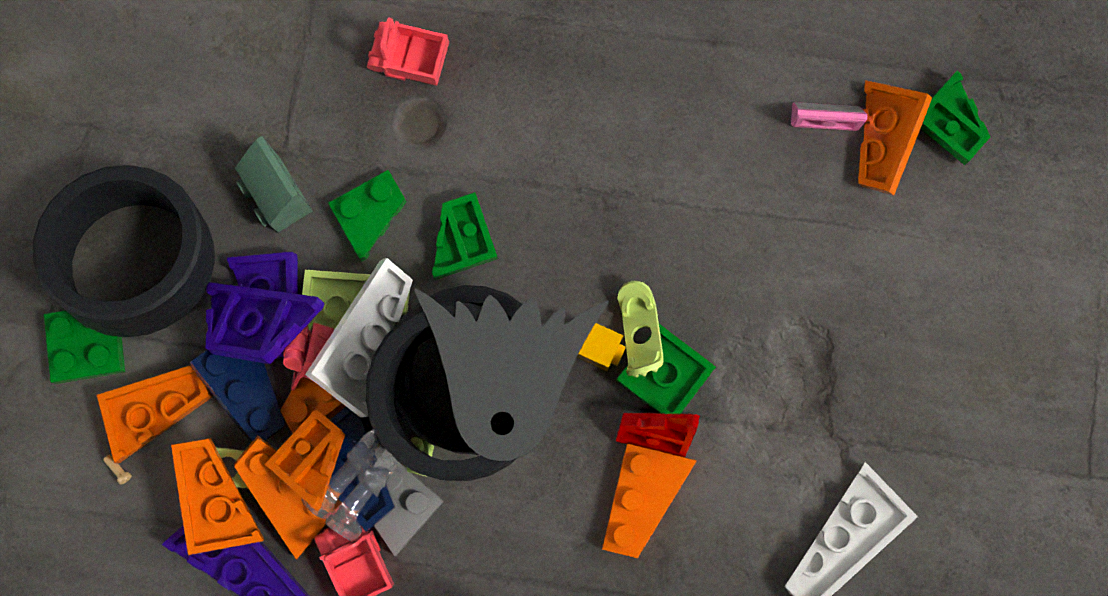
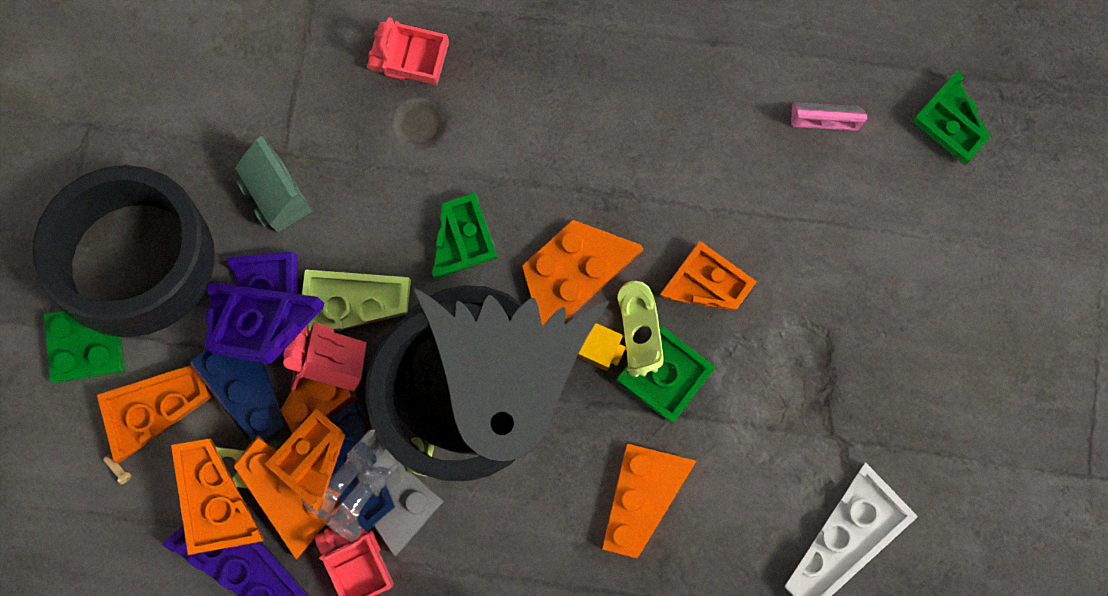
white wing [305,258,413,417] -> none
green wing [328,170,407,262] -> none
red wing [616,413,700,458] -> none
orange wing [858,80,932,195] -> none
none -> orange wing [522,220,644,325]
none -> orange wing [660,241,757,311]

